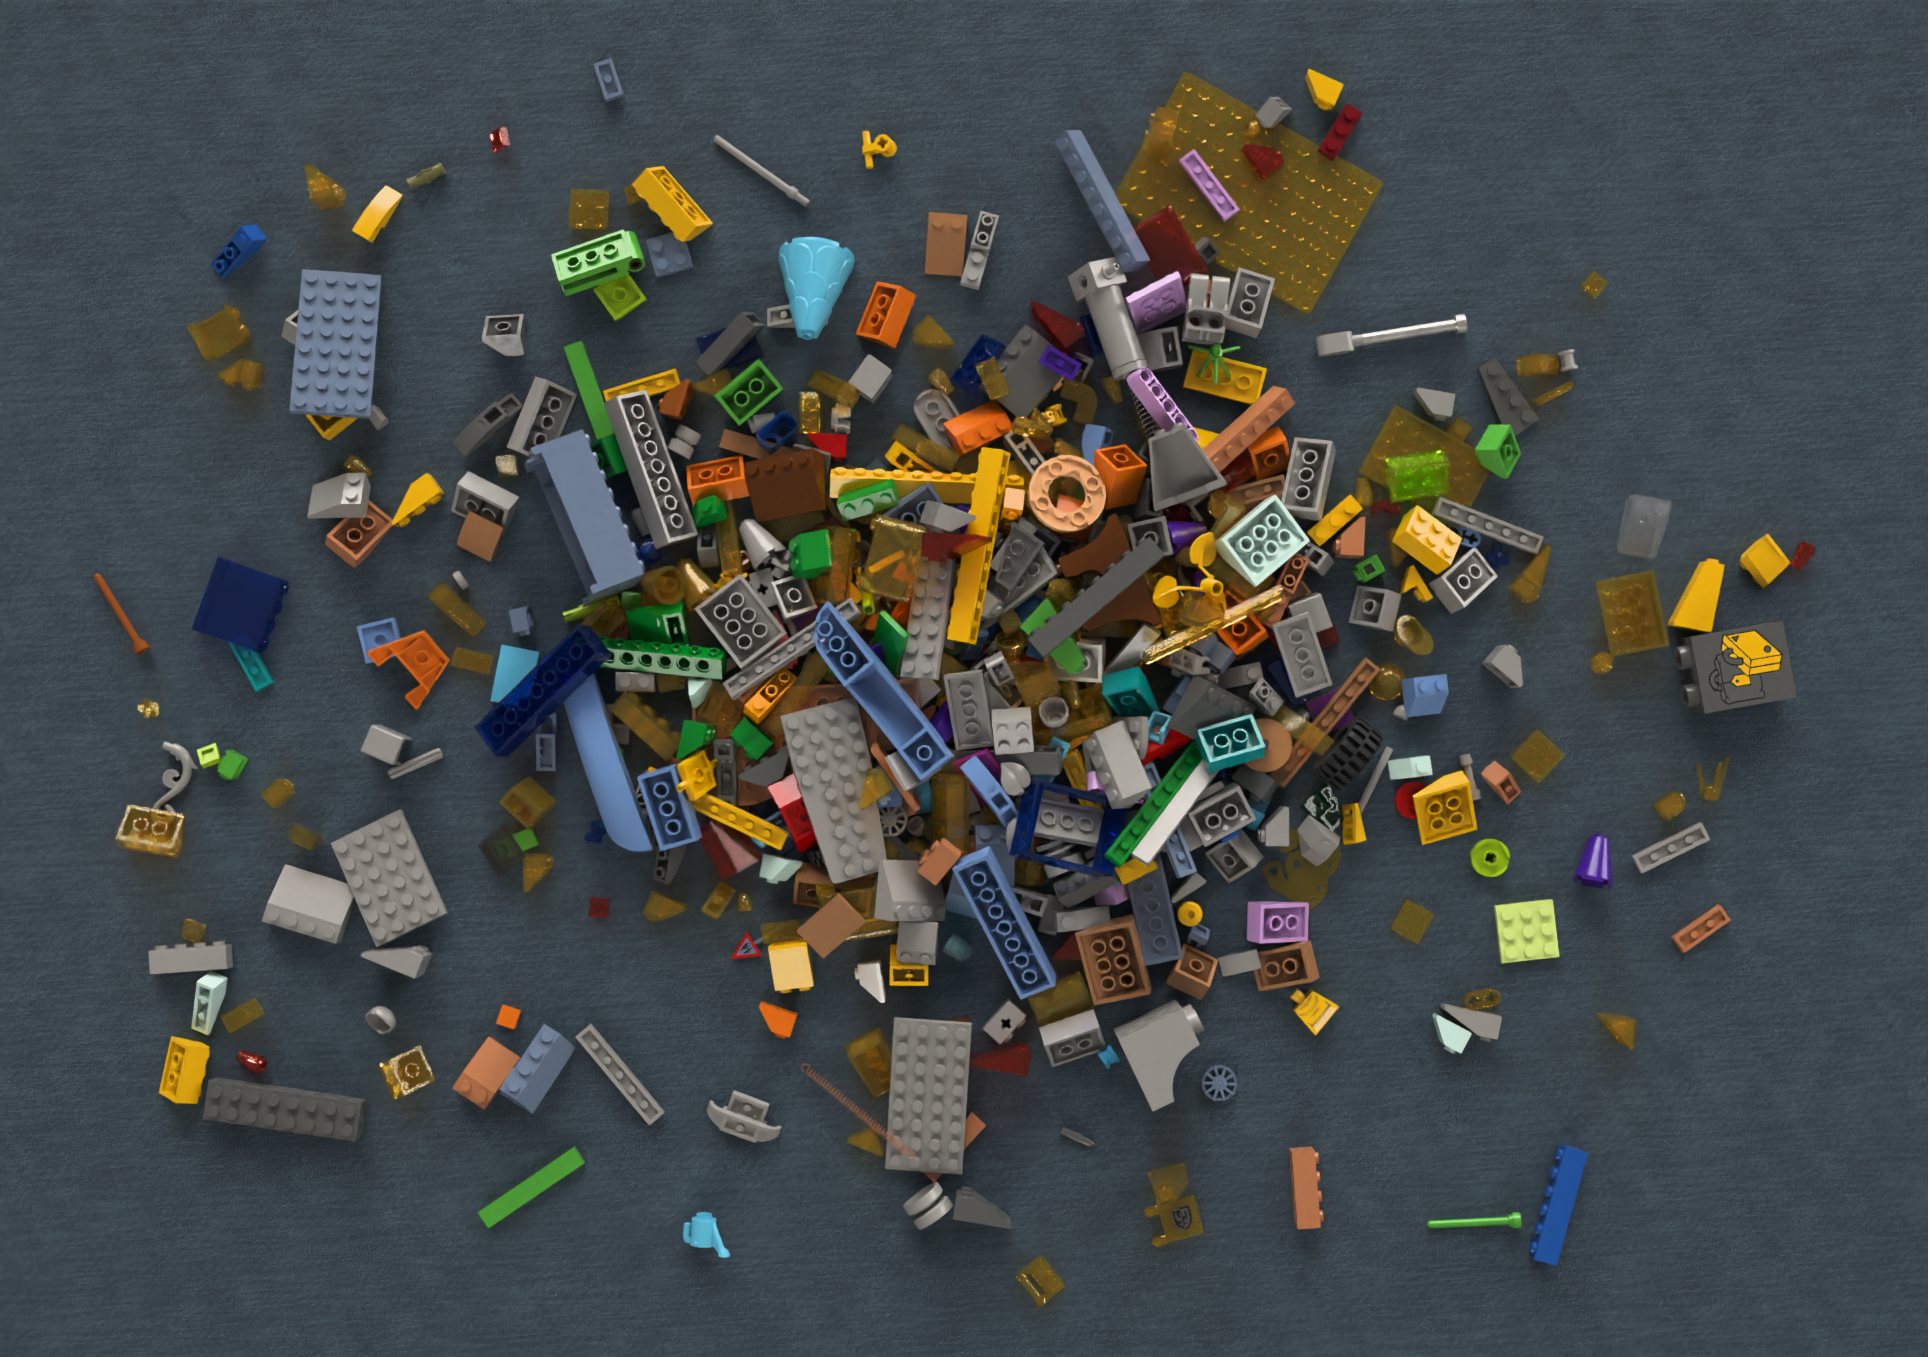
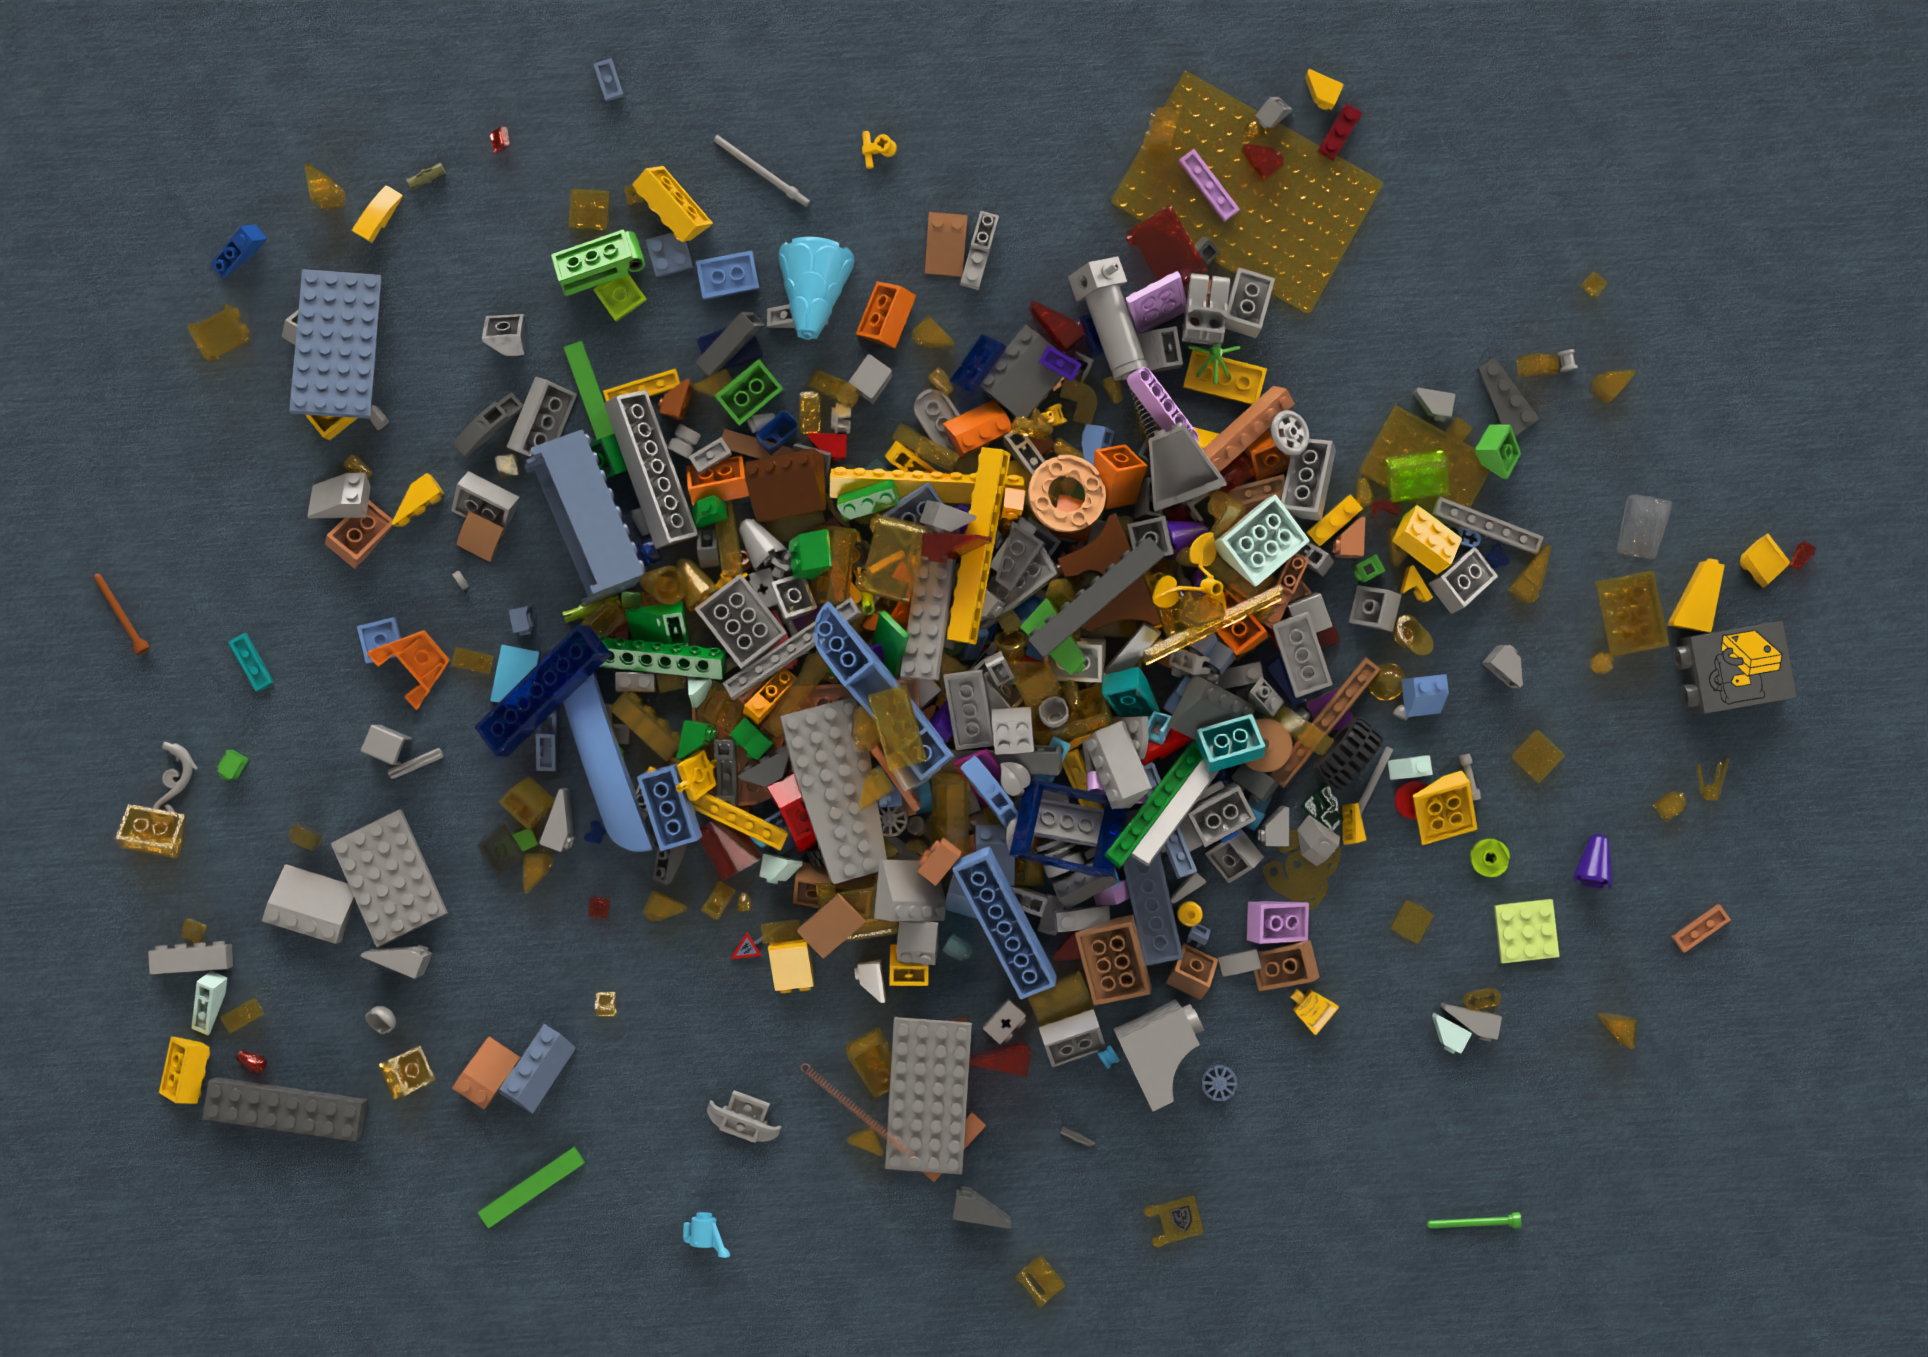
clear yellow plant [137,699,160,718] -> none
clear blue panel [192,557,289,653] -> none
lime plate [197,743,222,769] -> none
clear yellow slope [217,359,266,390] -> none
clear yellow brick [261,778,296,809] -> none
clear yellow slope [428,582,487,637] -> none
orange tile [496,1004,522,1029] -> none
light grey plate [576,1024,665,1125] -> none
orange slope [759,1001,798,1039] -> none
light grey wheel [903,1182,953,1230] -> none
clear yellow slope [975,357,1010,401] -> none
sand blue brick [1055,130,1151,272] -> none
yellow brick [1115,858,1158,885] -> none
clear yellow slope [1147,1163,1189,1206] -> none
nougat brick [1289,1147,1323,1229] -> none
piece [1316,314,1467,357] -> none
nougat slope [1480,760,1522,805] -> none
blue brick [1529,1144,1588,1266] -> none
clear yellow tile [1533,380,1574,407] -> none
light grey plate [1631,822,1710,874] -> none
none -> light grey slope [539,788,575,852]
none -> clear yellow slope [595,992,616,1016]
none -> light grey plate [689,437,732,474]
none -> medium blue plate [696,251,760,300]
none -> clear yellow slope [851,706,886,751]
none -> clear yellow plate [868,684,927,771]
none -> light grey plate [1271,410,1309,456]
none -> clear yellow slope [1589,370,1637,404]

